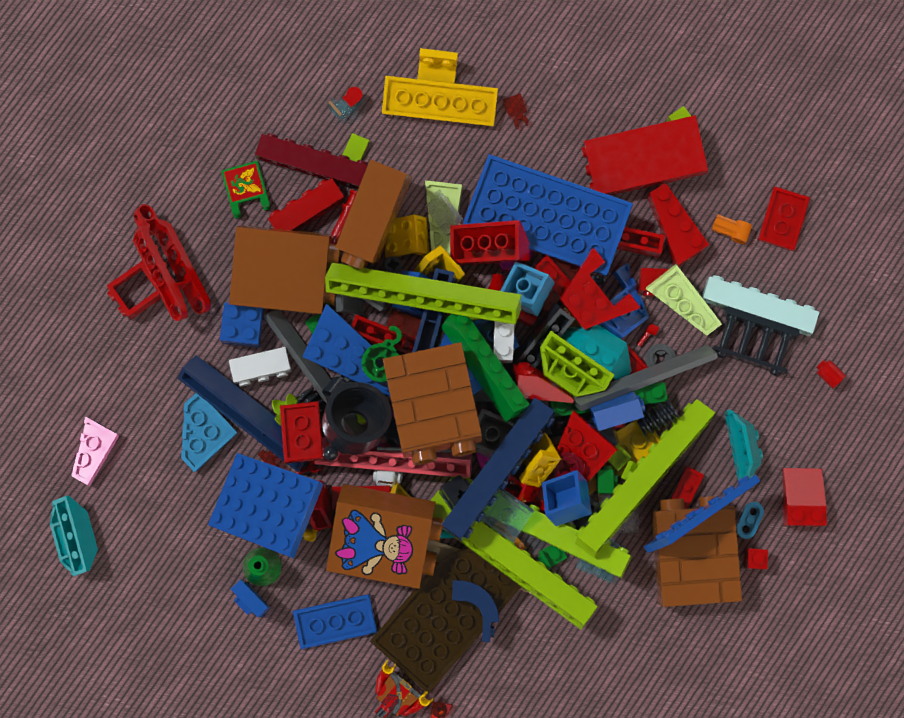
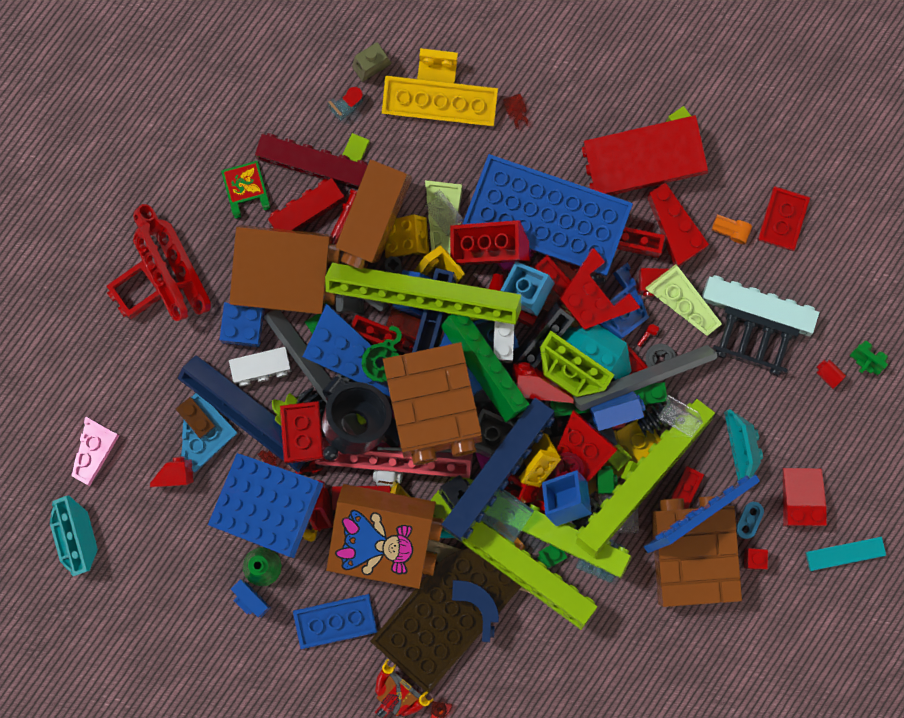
none -> red slope [150,456,194,487]
none -> reddish brown plate [176,397,216,439]
none -> olive torso [352,42,392,82]
none -> clear panel [659,395,703,438]
none -> teal tile [805,537,886,571]
none -> green hips [849,341,888,376]

